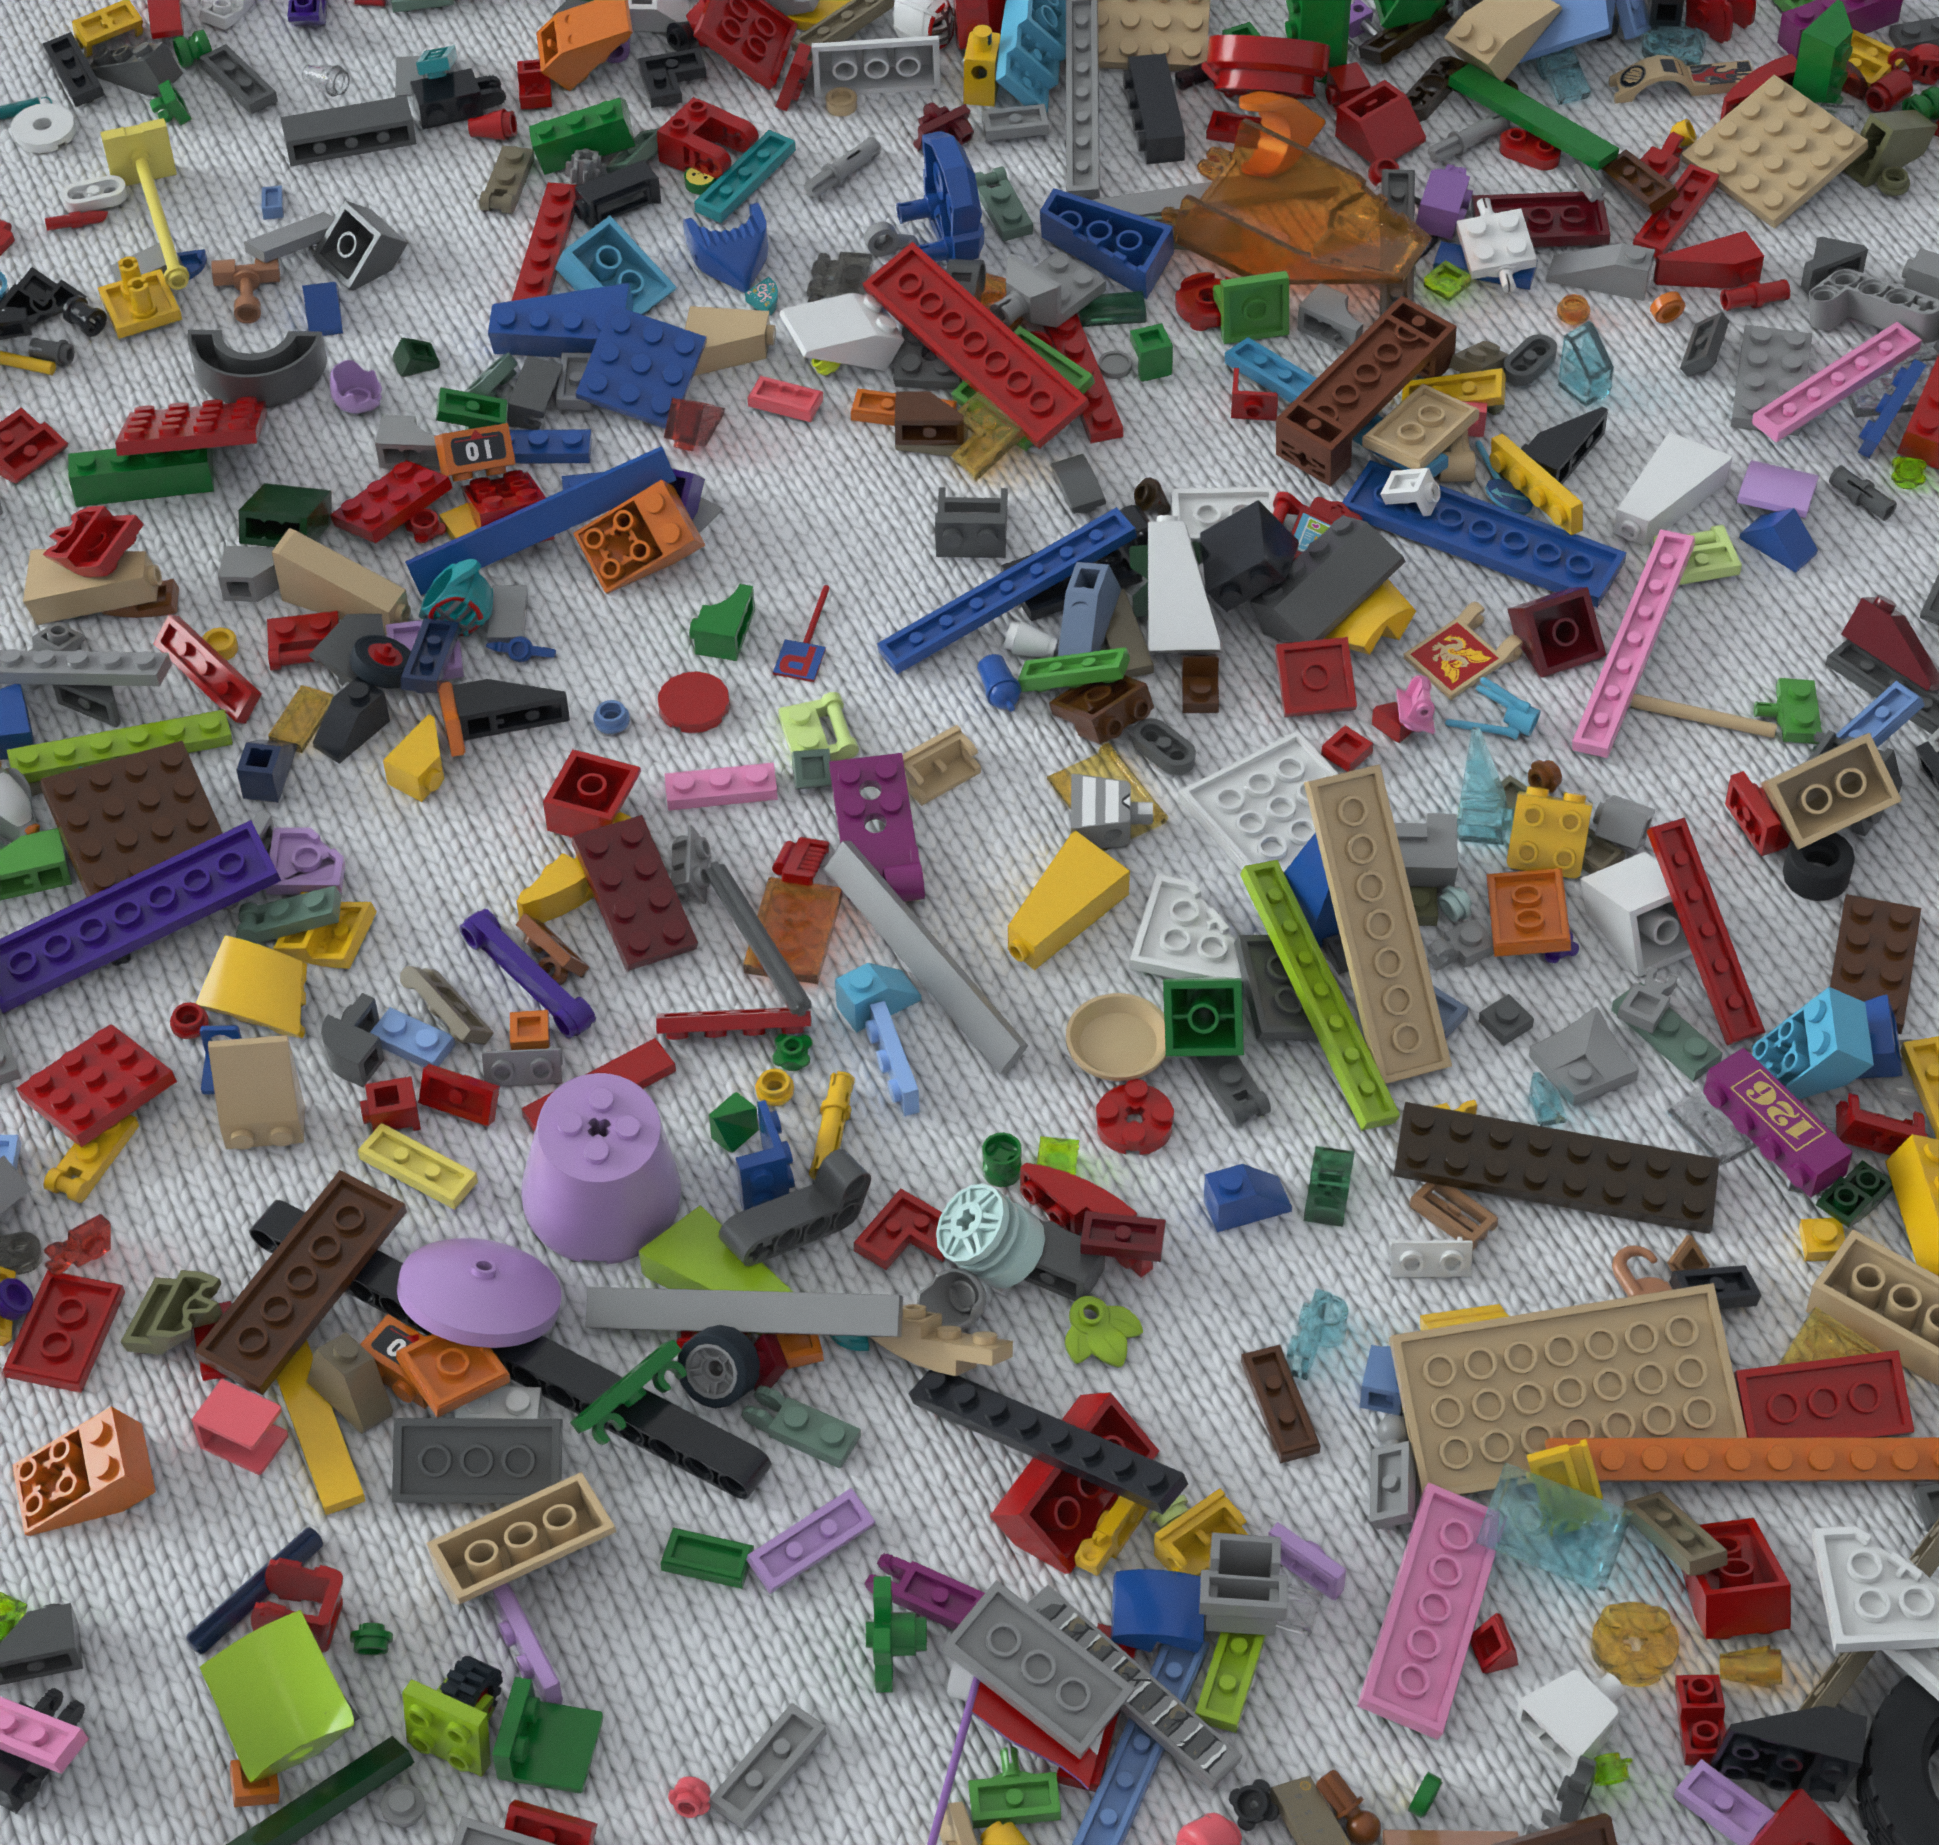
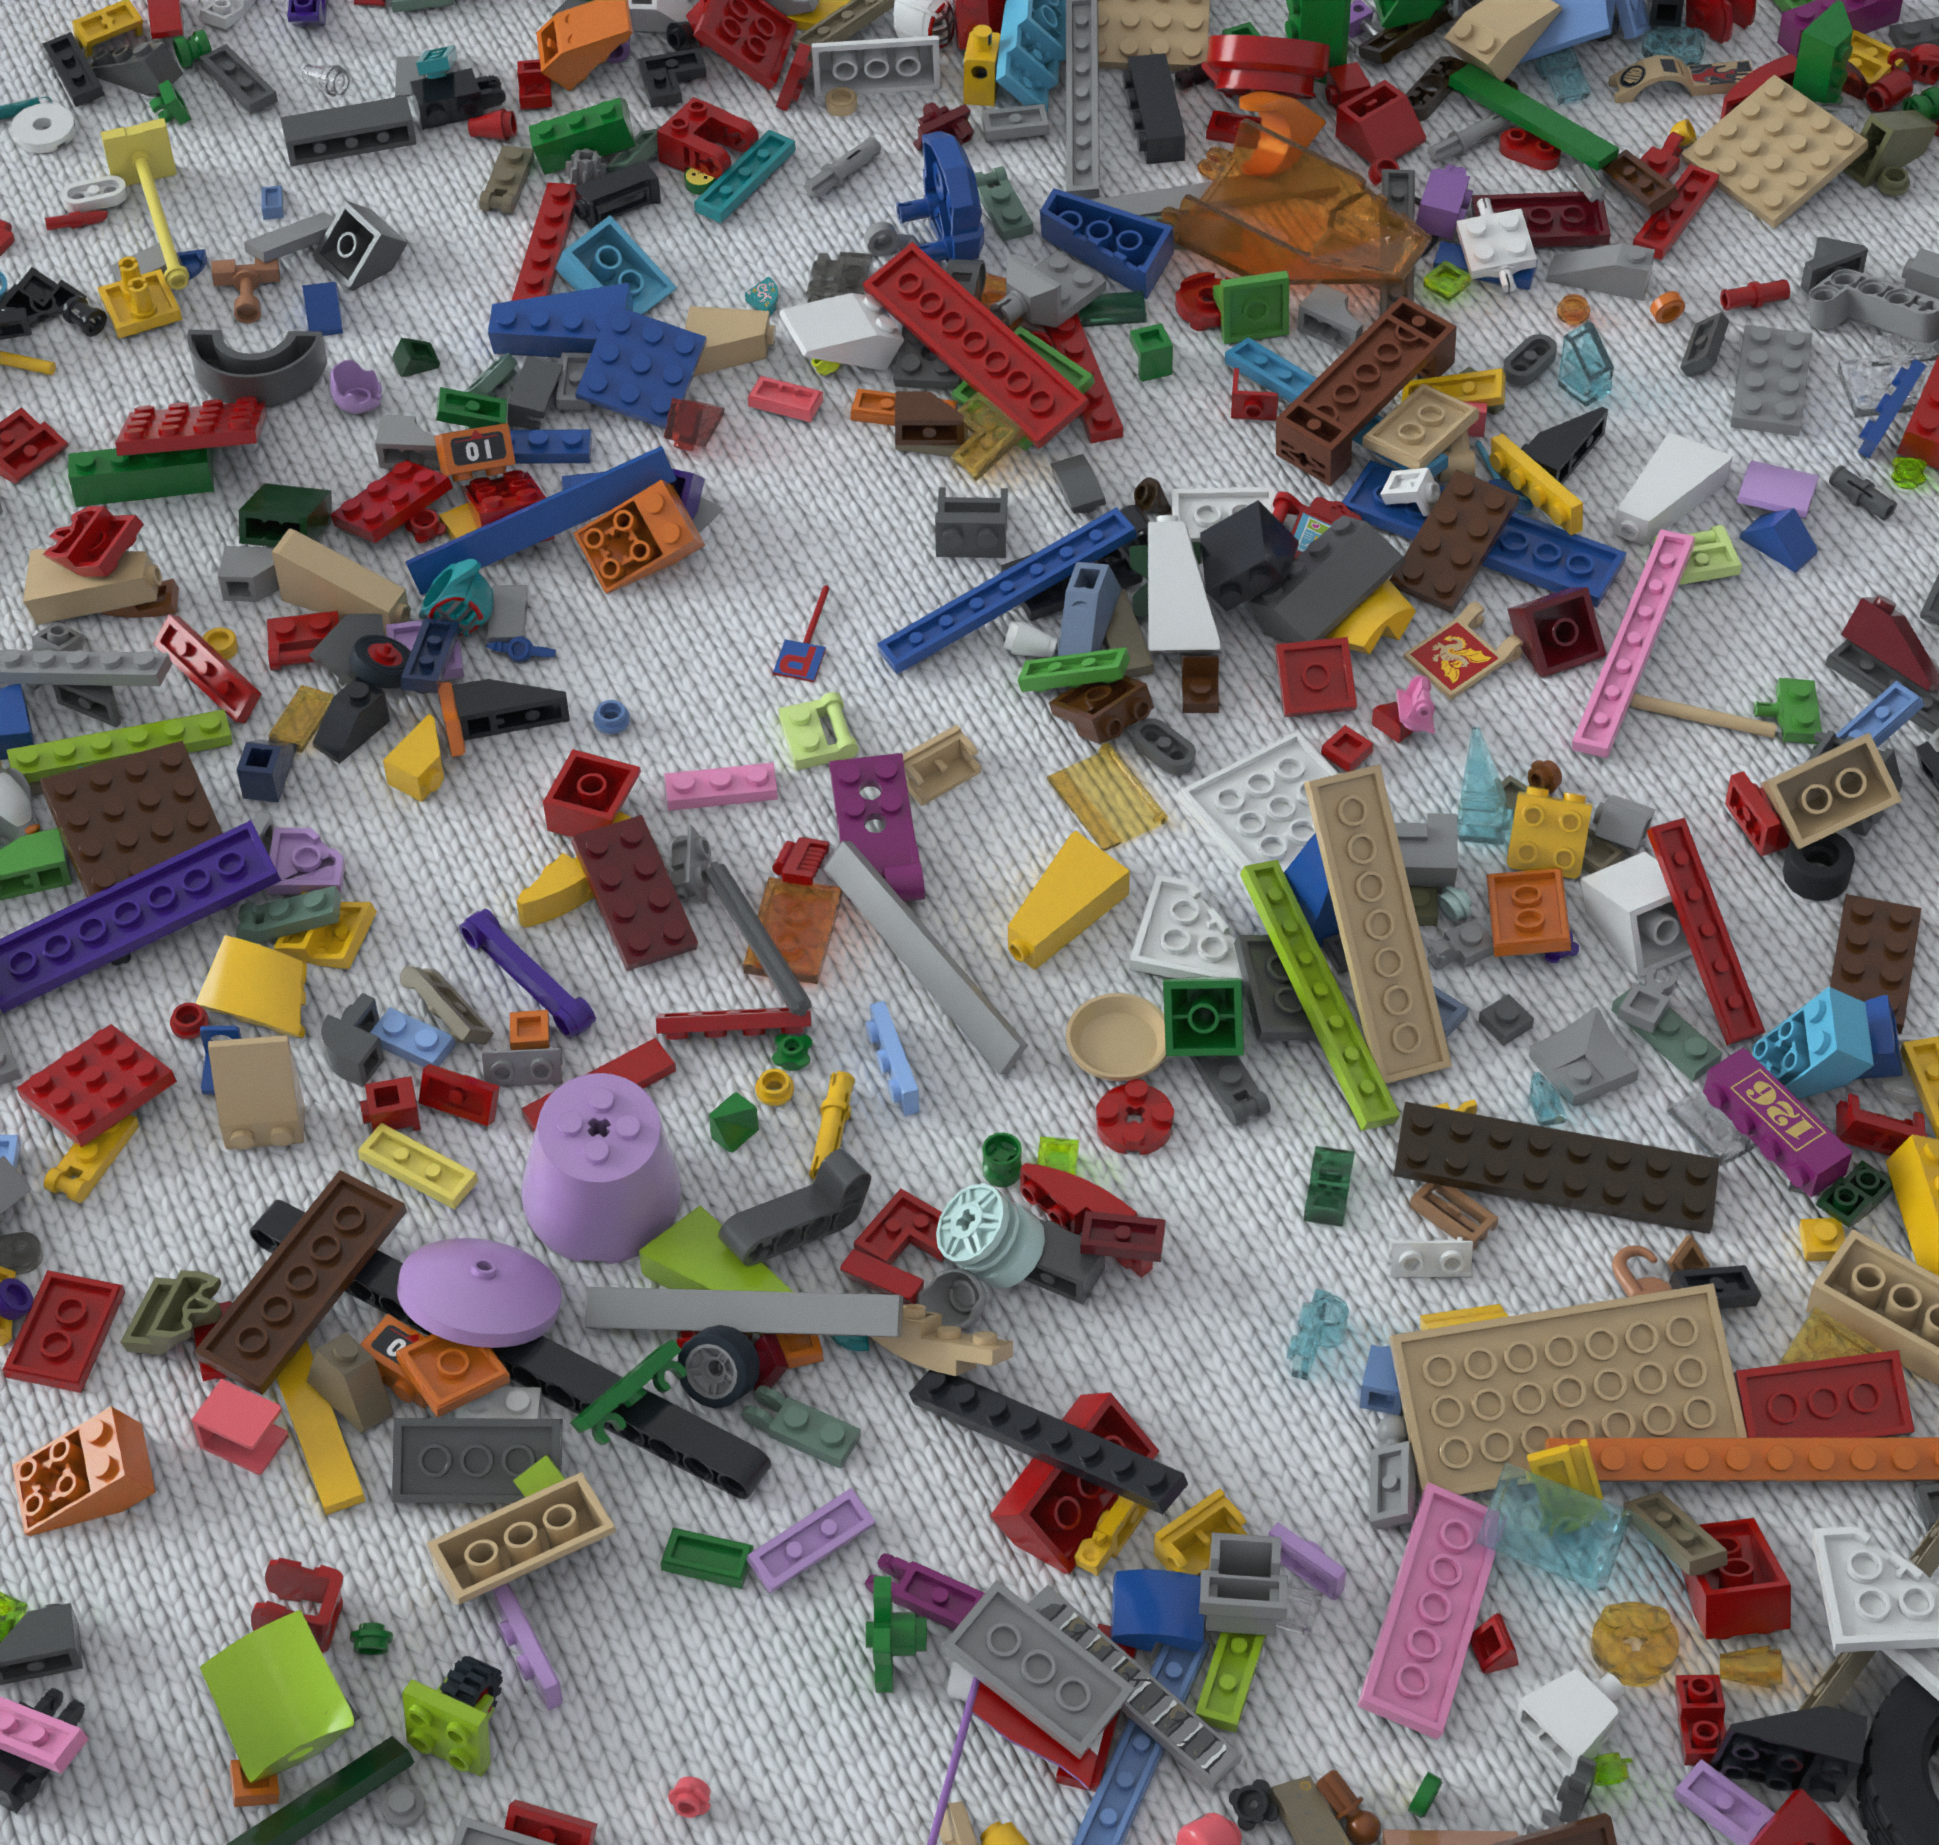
dark grey pin [28,338,75,366] -> none
clear red plate [44,1214,111,1276] -> none
dark blue axle [186,1527,323,1654] -> none
green bracket [492,1677,603,1793] -> none
dark orange plate [516,913,590,985] -> none
red tile [658,671,730,733] -> none
blue animal [683,203,768,293] -> none
green arch [689,584,755,661] -> none
light grey plate [710,1703,827,1831] -> none
blue bracket [736,1100,795,1211] -> none
sand green plate [791,748,832,790] -> none
medium azure slope [835,963,922,1033] -> none
bright green plate [968,1747,1061,1829] -> none
blue piece [977,654,1021,712] -> none
lime plate [1065,1296,1143,1368] -> none
light grey torso [1071,774,1153,849] -> none
light grey piece [1098,351,1132,379] -> none
yellowish green plate [1149,1495,1188,1529] -> none
blue slope [1203,1164,1292,1233] -> none
reddish brown tile [1241,1344,1321,1464] -> none
medium azure plant [1445,677,1541,740] -> none
dark tan plate [1449,341,1509,373] -> none
red slope [1653,231,1764,289] -> none
bright pink plate [1752,322,1922,442] -> none
none -> lime tile [513,1455,566,1497]
none -> red slope [840,1249,924,1305]
none -> reddish brown plate [1390,470,1519,614]

